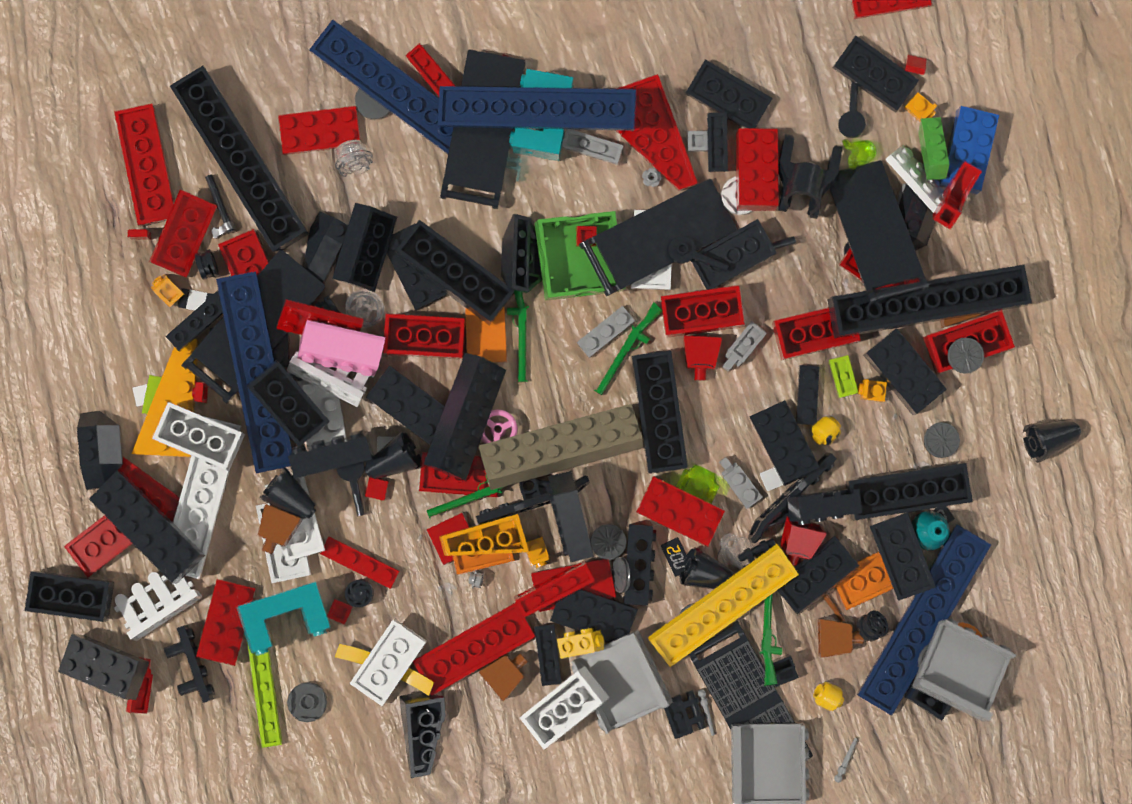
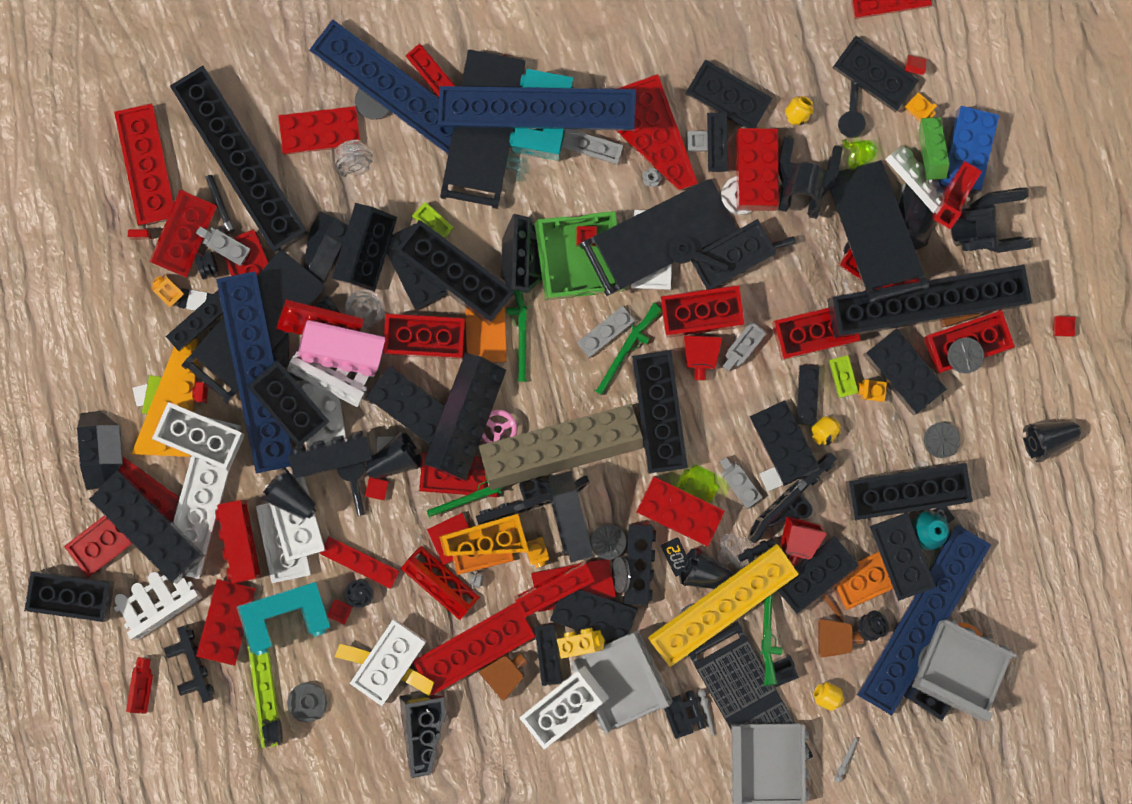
black brick [58,634,150,700] -> none
dark orange torso [258,504,303,554] -> none
black wedge [787,489,862,525] -> none
none -> light grey hinge [196,227,251,266]
none -> red brick [215,500,262,583]
none -> black wheel [262,717,283,747]
none -> red fence [401,546,480,620]
none -> lime plate [412,202,454,238]
none -> yellow head [785,96,814,125]
none -> black piece [950,188,1033,253]
none -> red plate [1053,316,1075,337]

